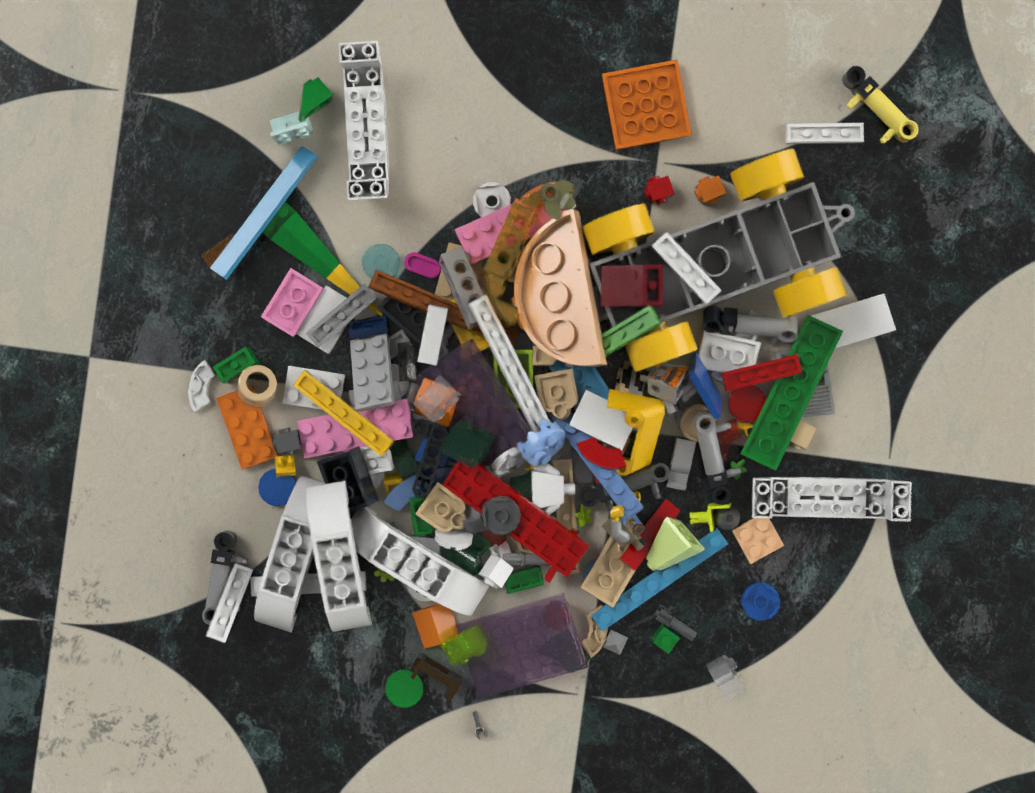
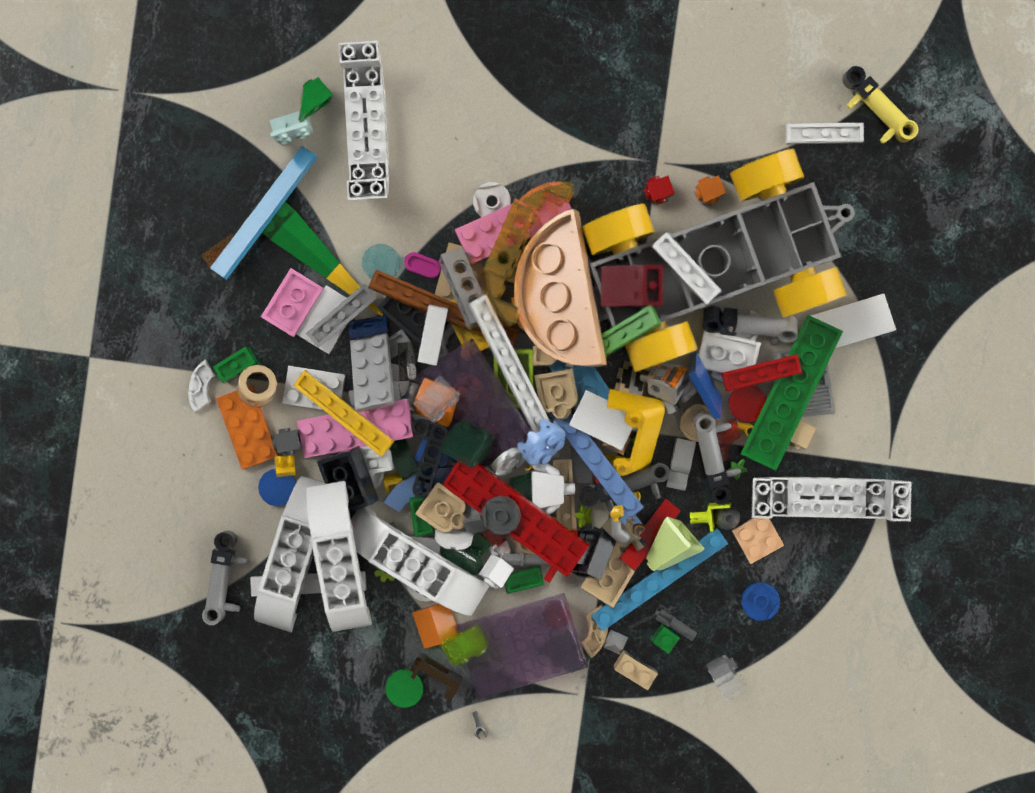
white plate [206,563,253,643] -> none
olive plate [539,180,576,219] -> none
red tile [576,437,627,470] -> none
orange plate [602,59,692,150] -> none
none -> black window [571,525,616,580]
none -> tan brick [614,649,658,690]

